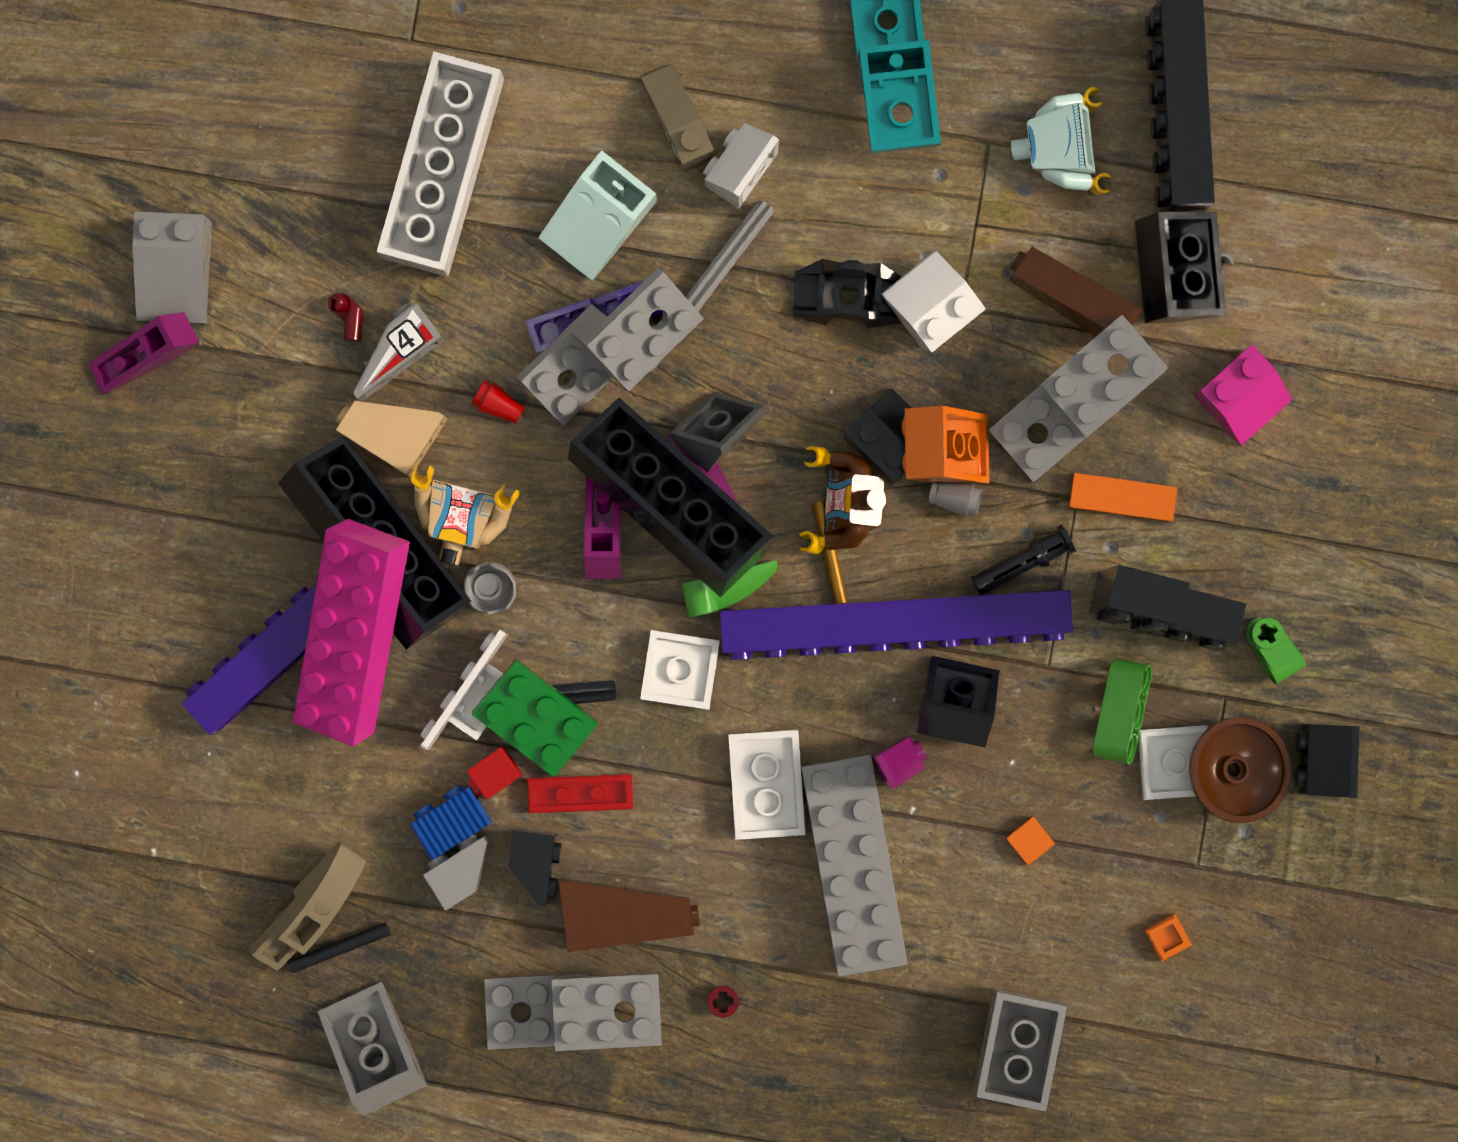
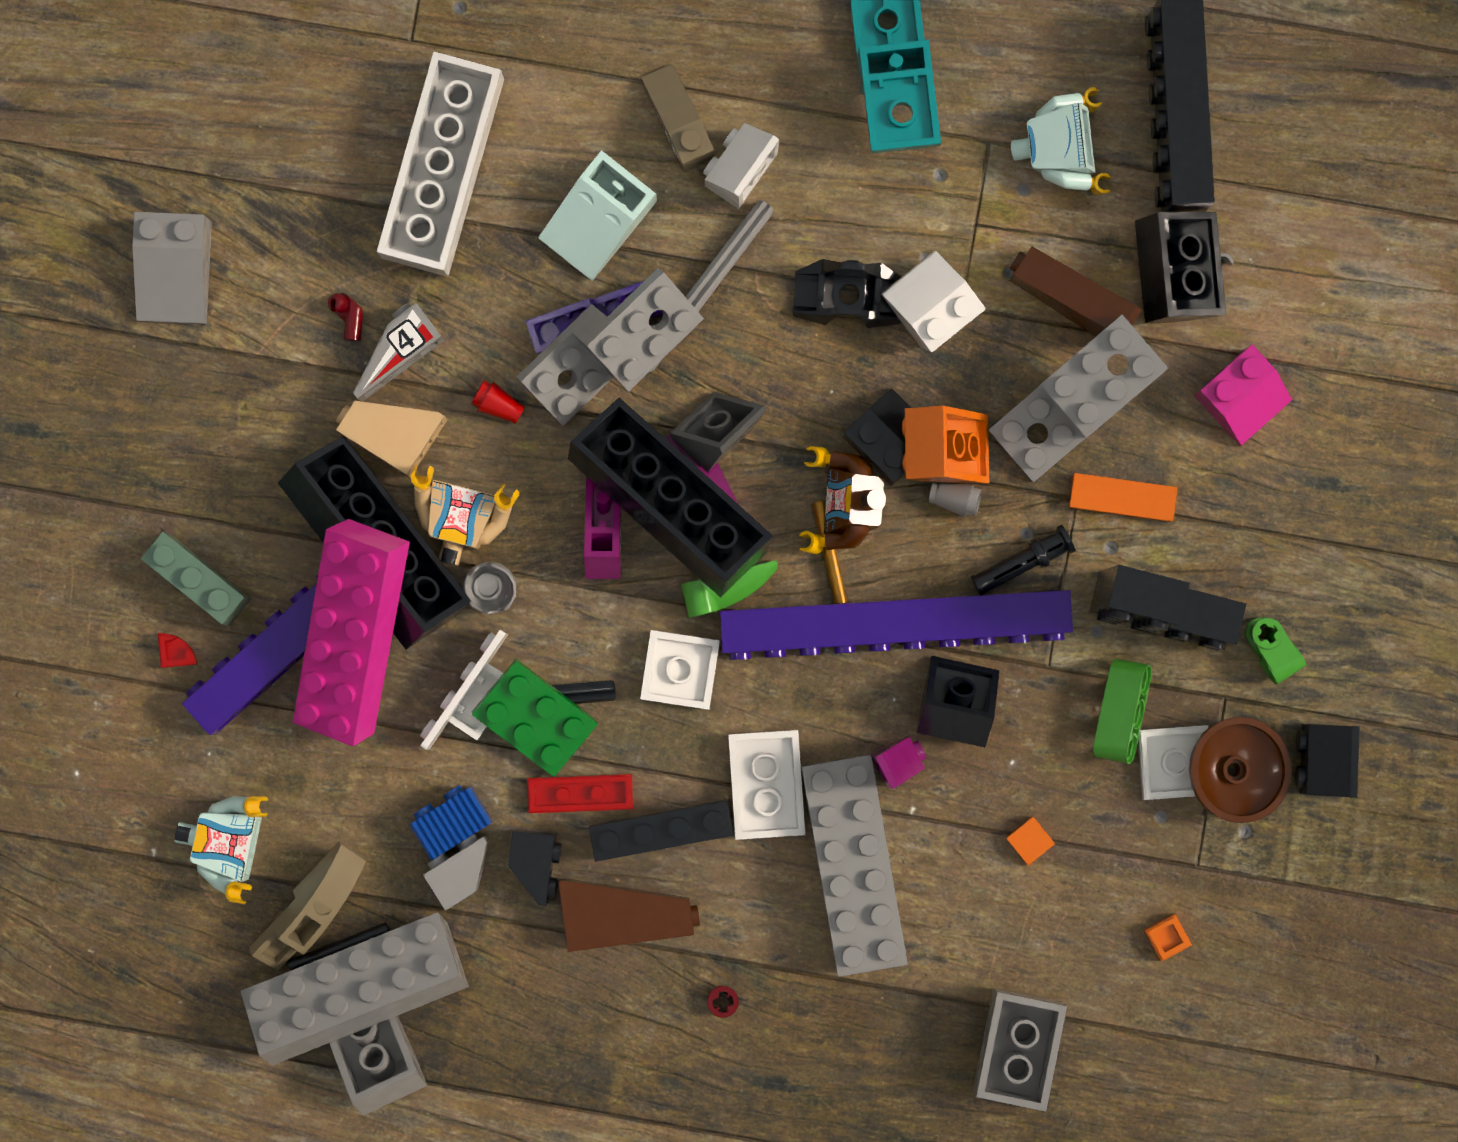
magenta slope [88,312,199,395] -> none
red brick [467,746,524,800] -> none
light grey bracket [484,972,662,1051] -> none
none -> sand green brick [141,532,251,626]
none -> red tile [157,633,198,668]
none -> torso [174,796,268,905]
none -> light grey brick [241,912,469,1066]
none -> black brick [589,799,734,862]

